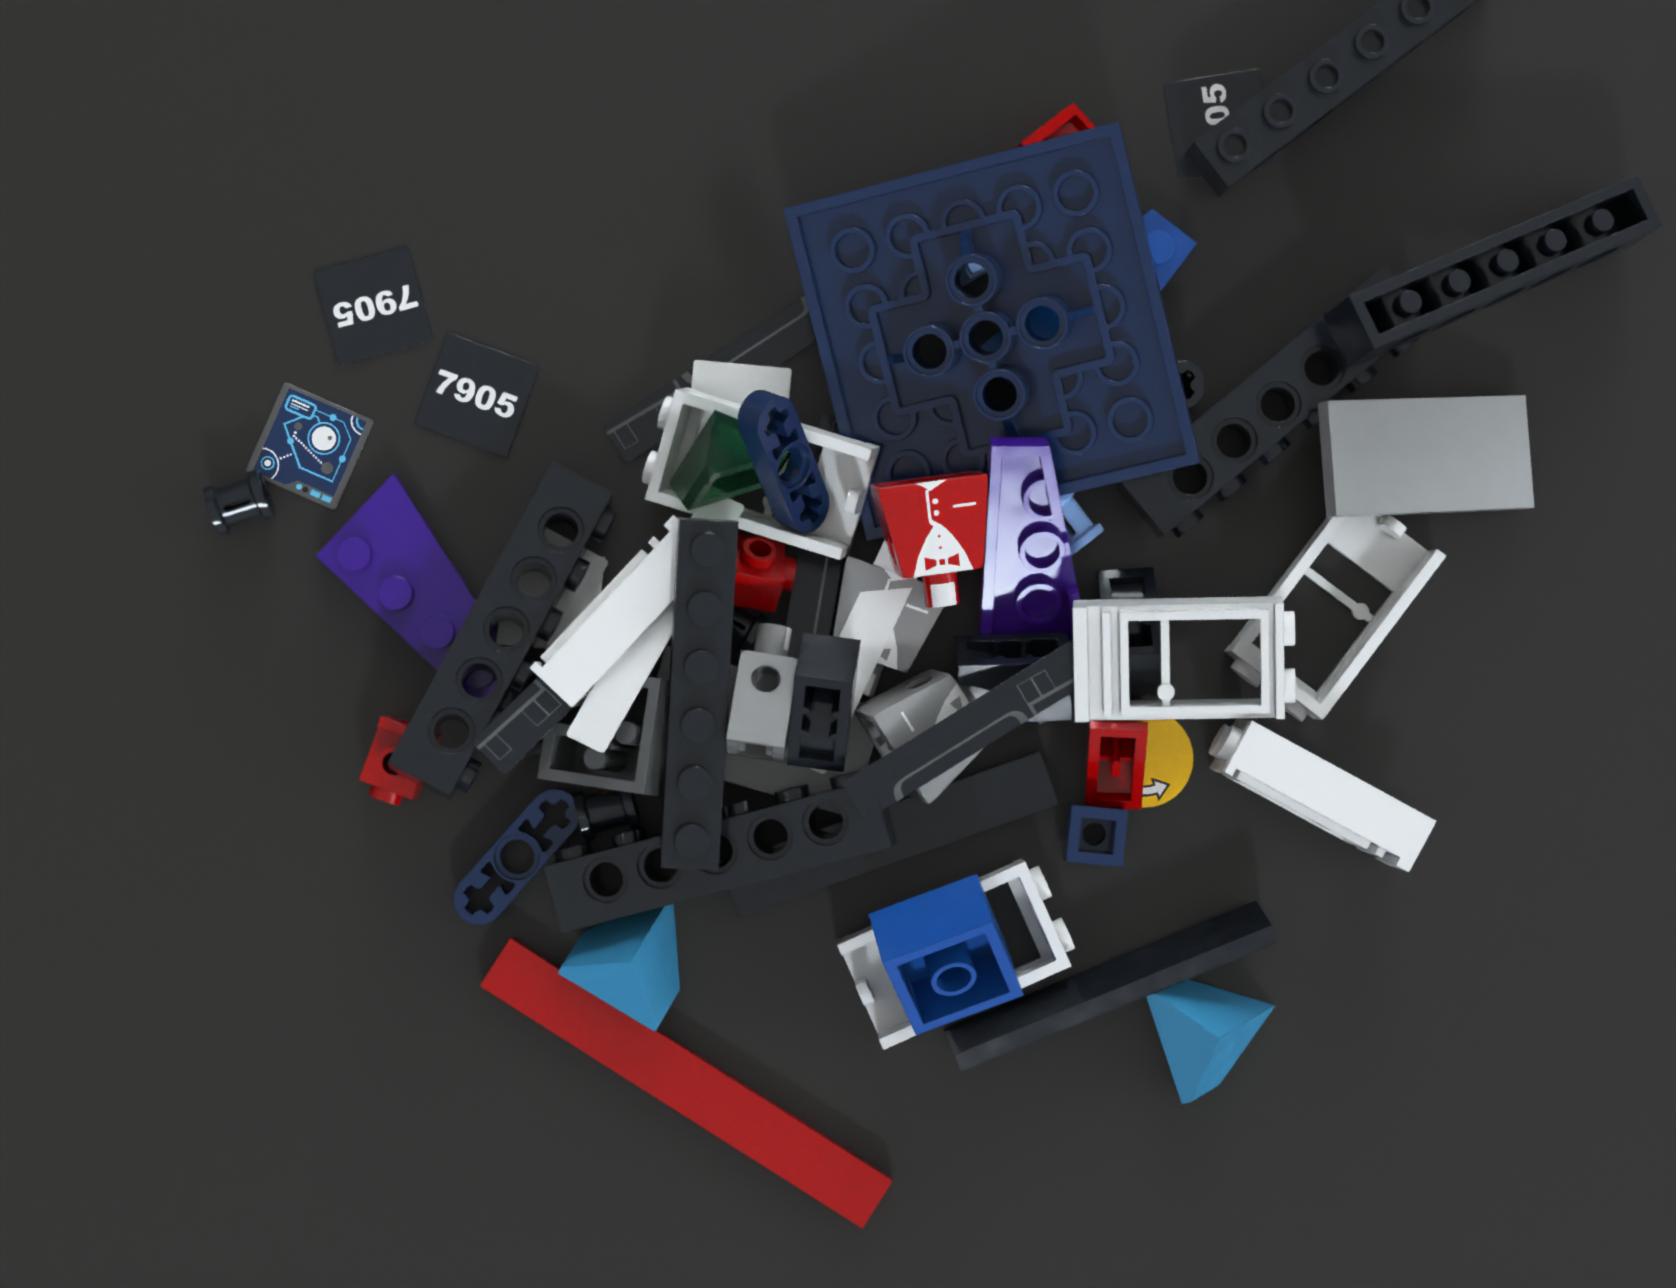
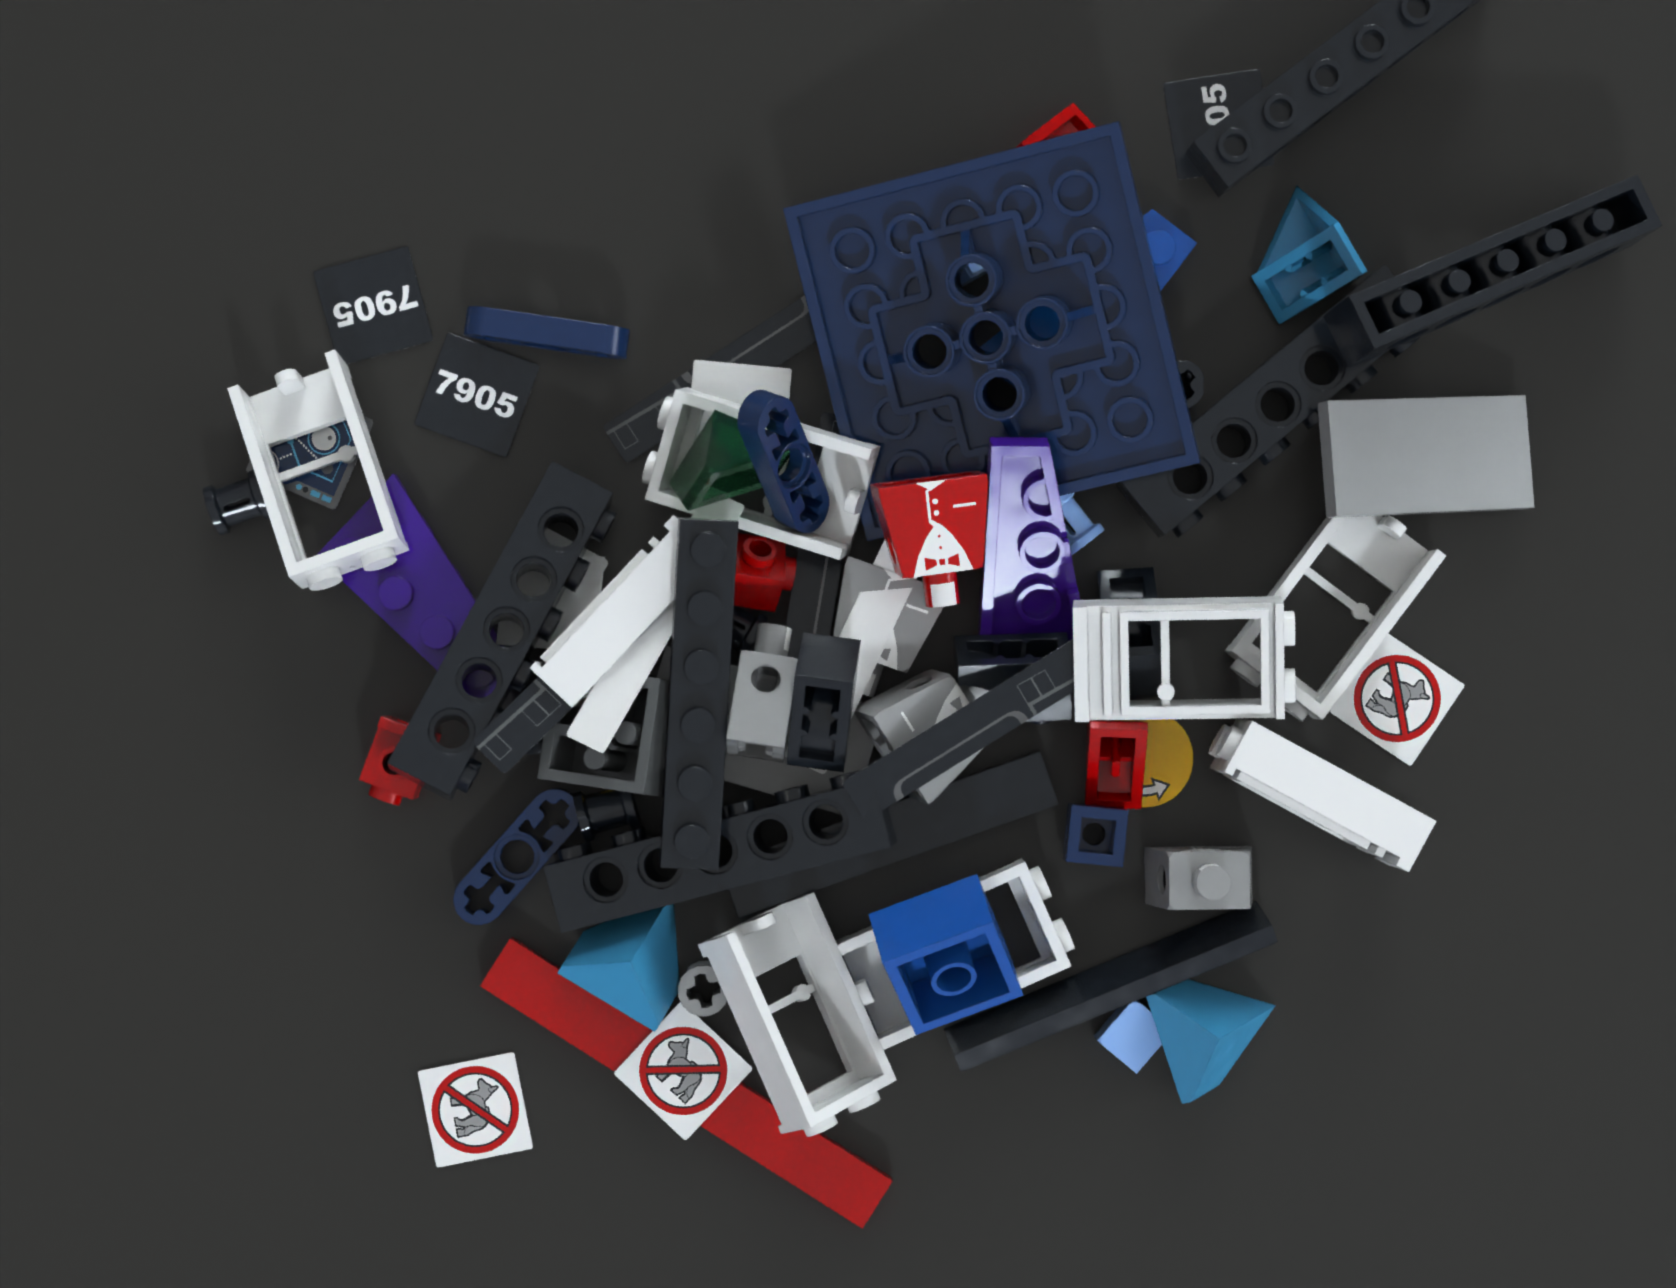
none -> white door [227,350,410,591]
none -> white sticker [418,1052,533,1167]
none -> dark blue beam [463,306,630,359]
none -> sticker [614,1002,752,1140]
none -> light grey bush [678,960,727,1017]
none -> white door [698,892,897,1137]
none -> light blue slope [1094,1000,1162,1074]
none -> light grey torso [1144,846,1253,910]
none -> dark azure slope [1251,186,1368,325]
none -> sticker [1330,634,1464,766]

